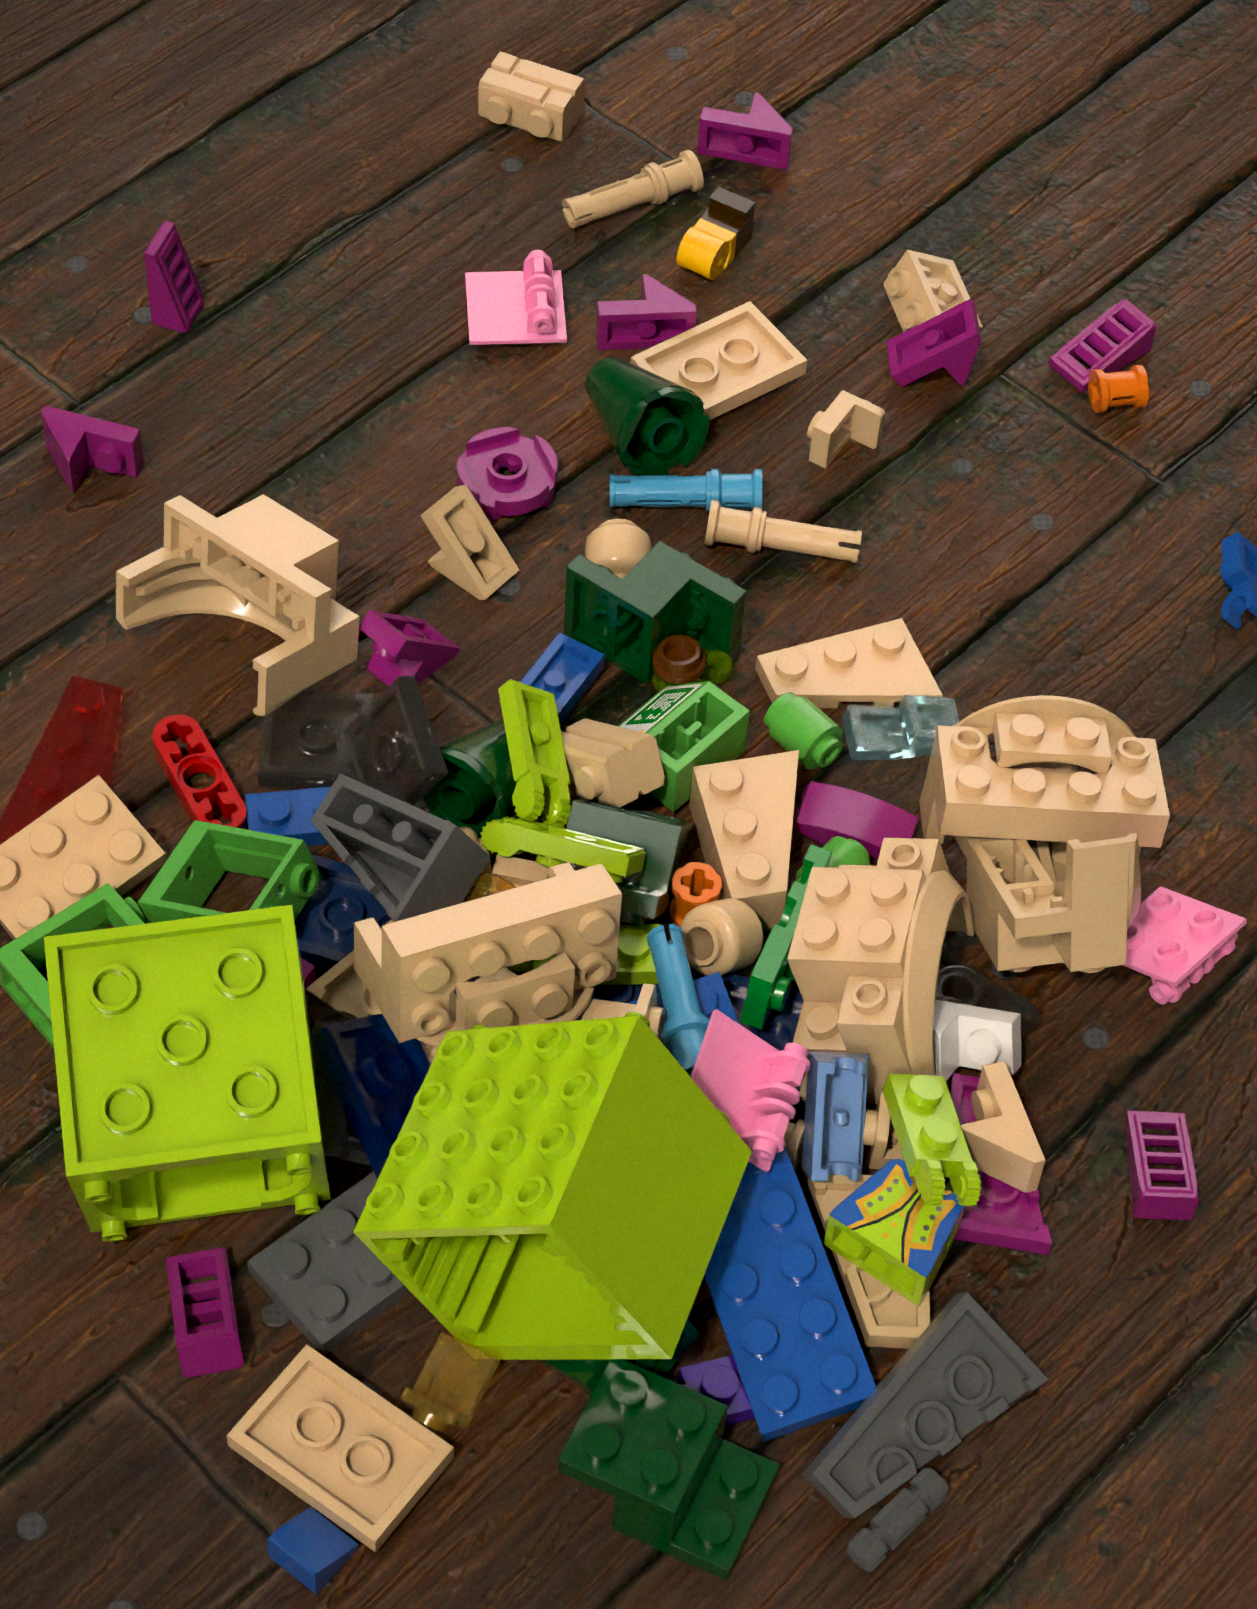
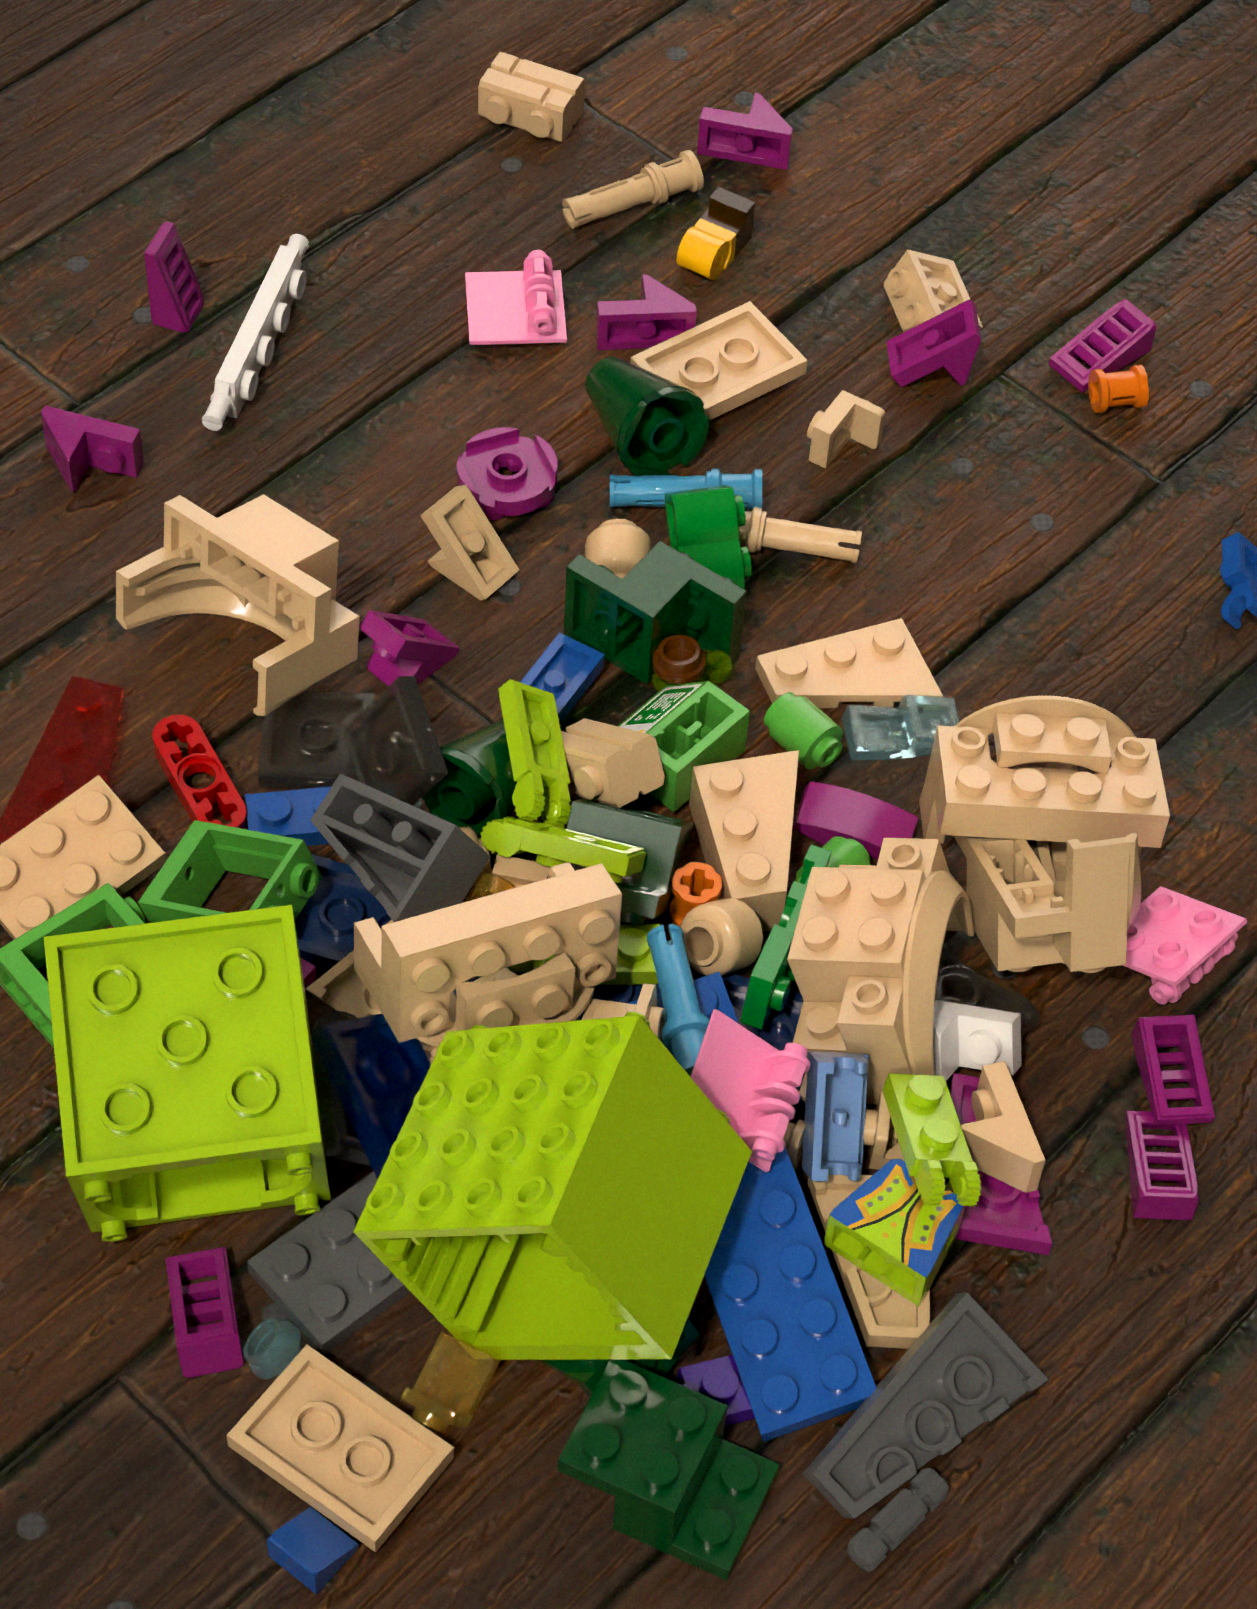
none -> white plate [202,234,309,431]
none -> clear light blue plate [243,1318,301,1379]
none -> green brick [665,485,752,590]
none -> magenta slope [1131,1015,1215,1125]

